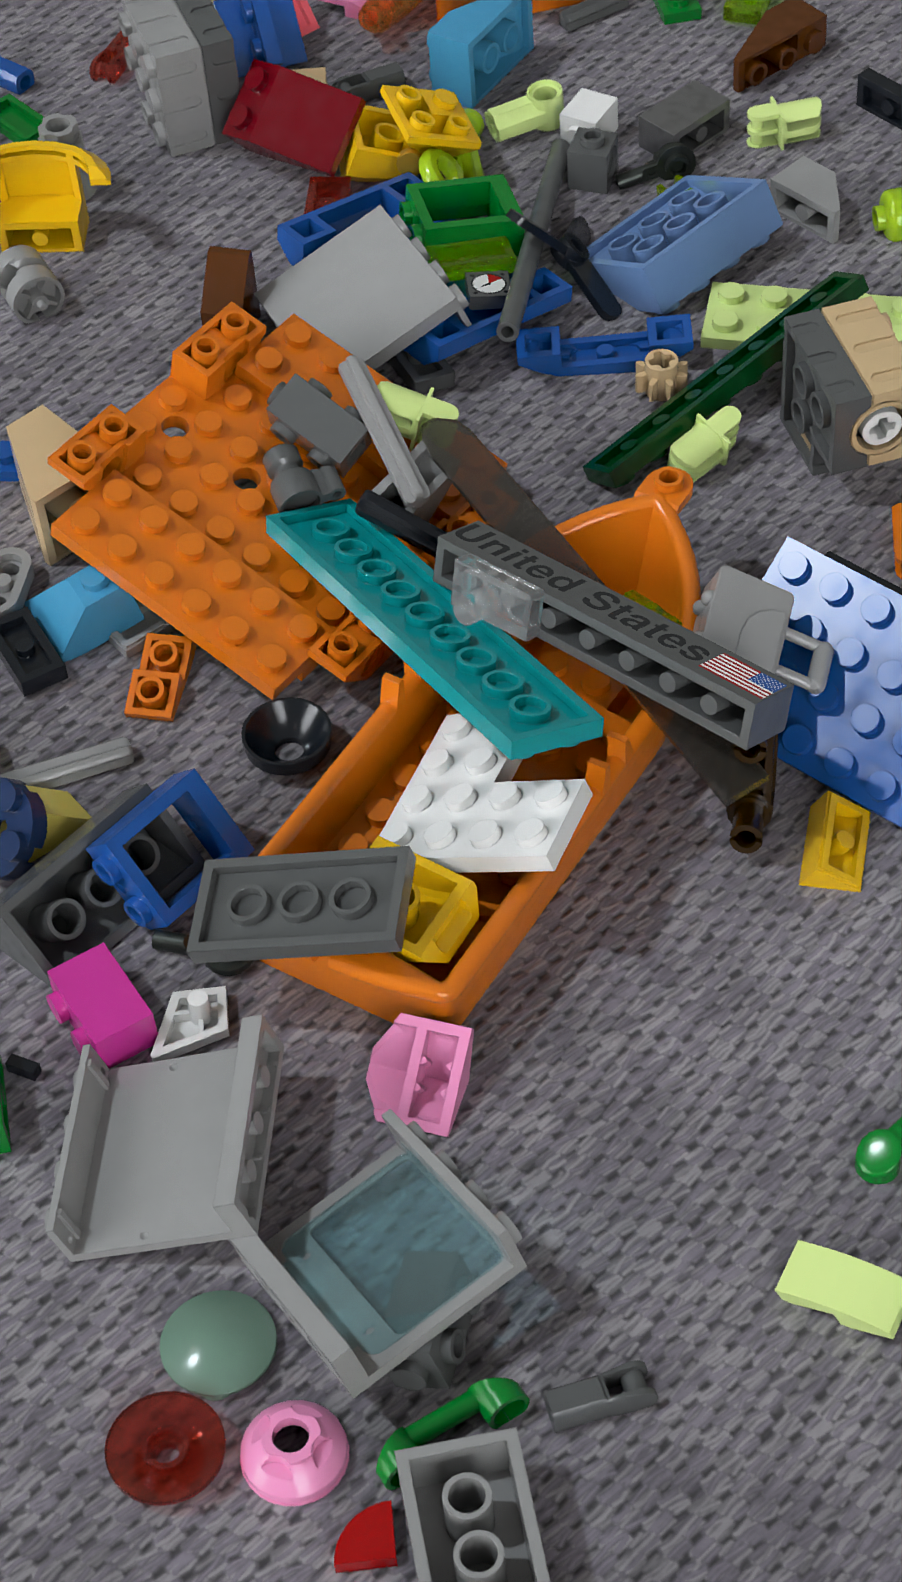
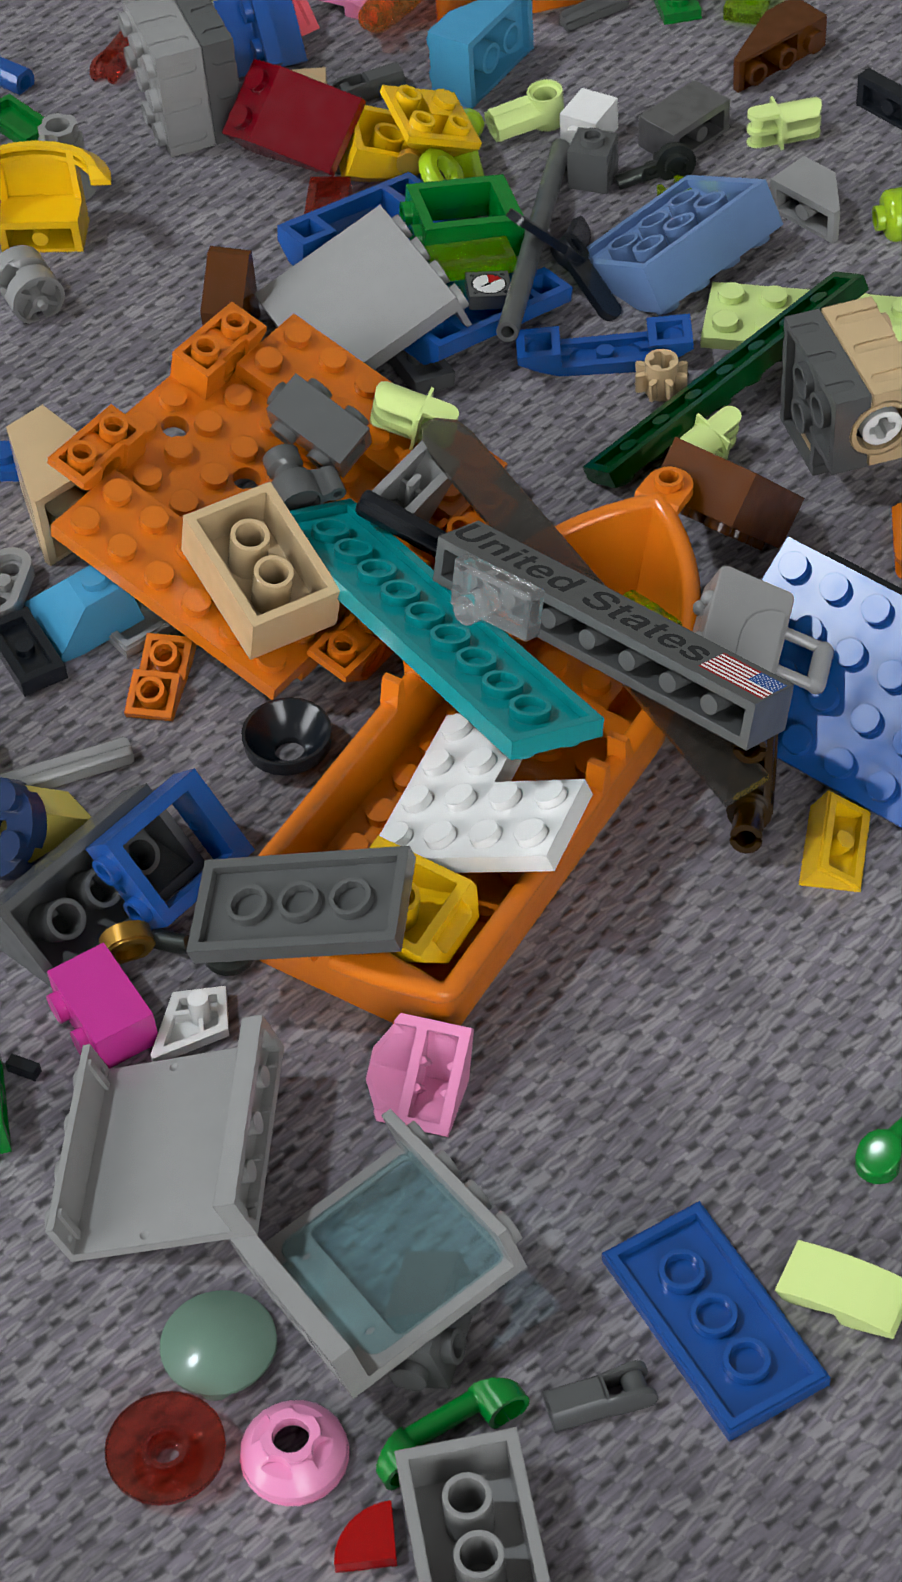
light grey axle [338,355,431,510] -> none
none -> pearl gold tile [99,920,155,964]
none -> tan brick [181,482,340,660]
none -> blue tile [602,1201,831,1442]
none -> reddish brown brick [661,437,805,551]

